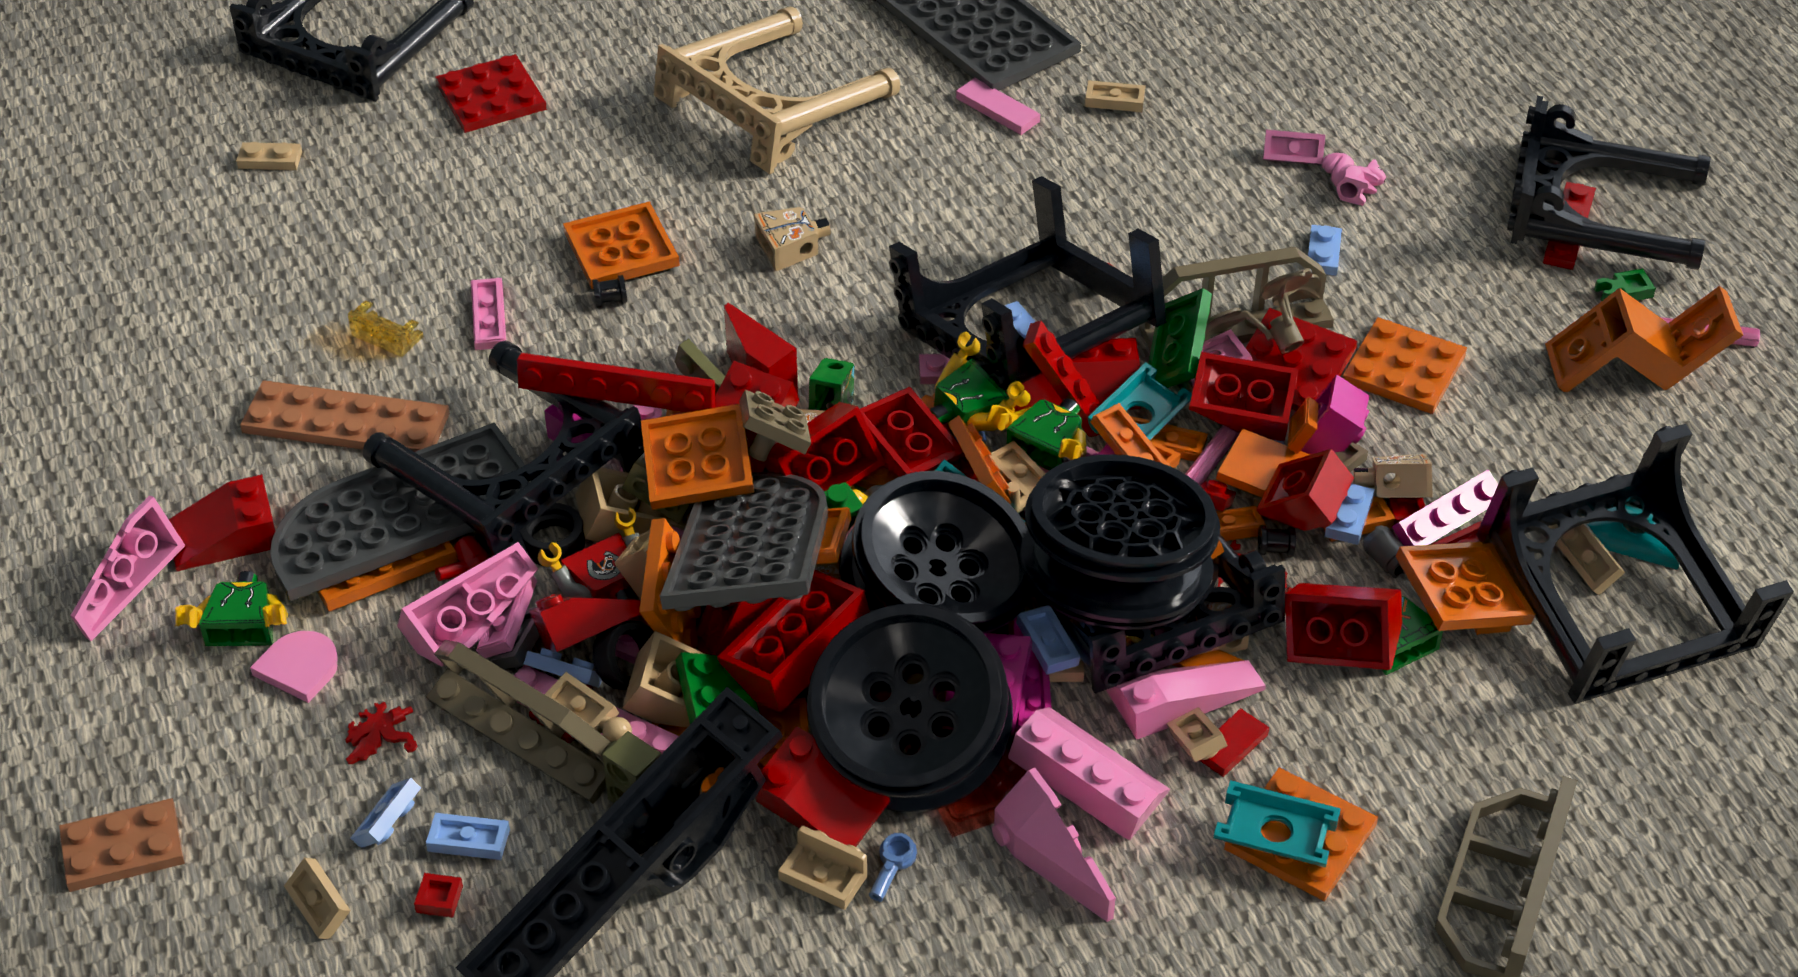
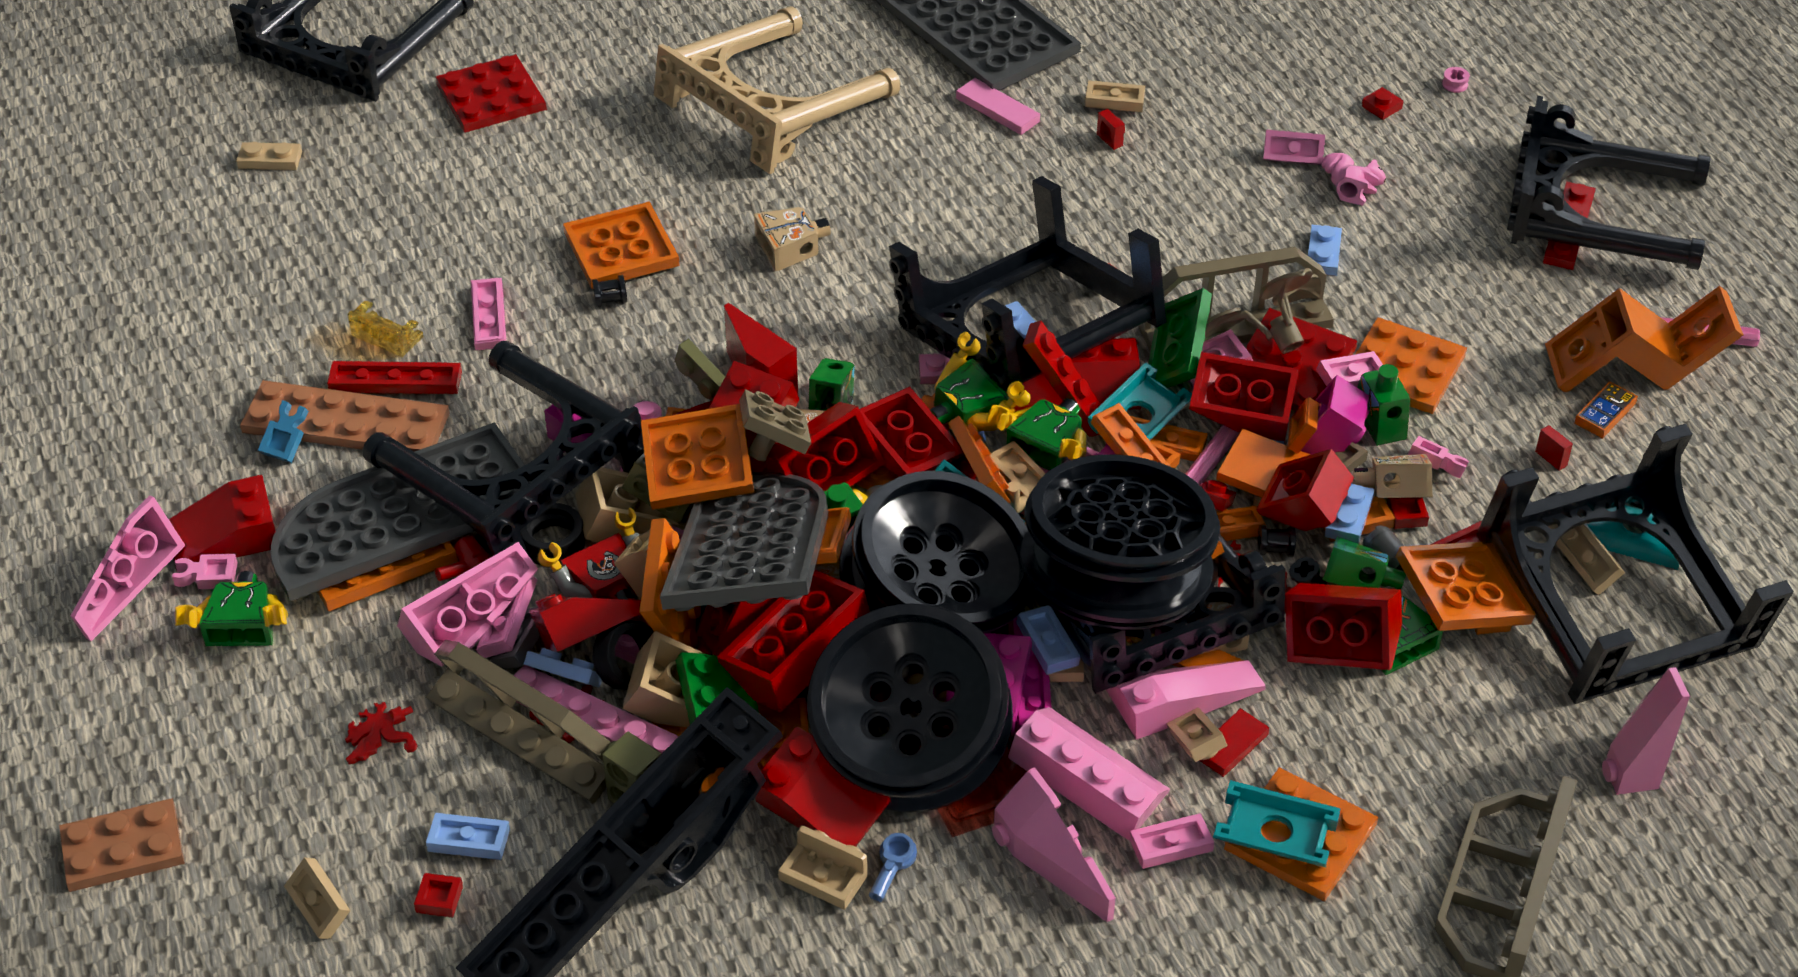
bright pink tile [250,631,338,703] -> none
light blue plate [350,778,421,848] -> none
red plate [517,353,715,412] -> none
tan plate [545,672,632,742] -> none
plate [1392,470,1498,546] -> none
green plate [1594,268,1656,301] -> none
none -> bright pink plate [172,554,238,590]
none -> dark azure plate [258,400,309,463]
none -> red plate [327,361,462,394]
none -> red plate [1097,109,1125,150]
none -> bright pink plate [1129,813,1214,869]
none -> black bush [1289,557,1327,585]
none -> bright pink plate [1316,351,1383,387]
none -> green torso [1323,536,1406,589]
none -> green torso [1357,364,1410,446]
none -> red plate [1361,87,1404,120]
none -> bright pink plate [1408,436,1469,478]
none -> bright pink bush [1442,67,1470,93]
none -> red tile [1535,425,1573,471]
none -> tile [1574,381,1638,439]
none -> bright pink wedge [1602,667,1690,795]

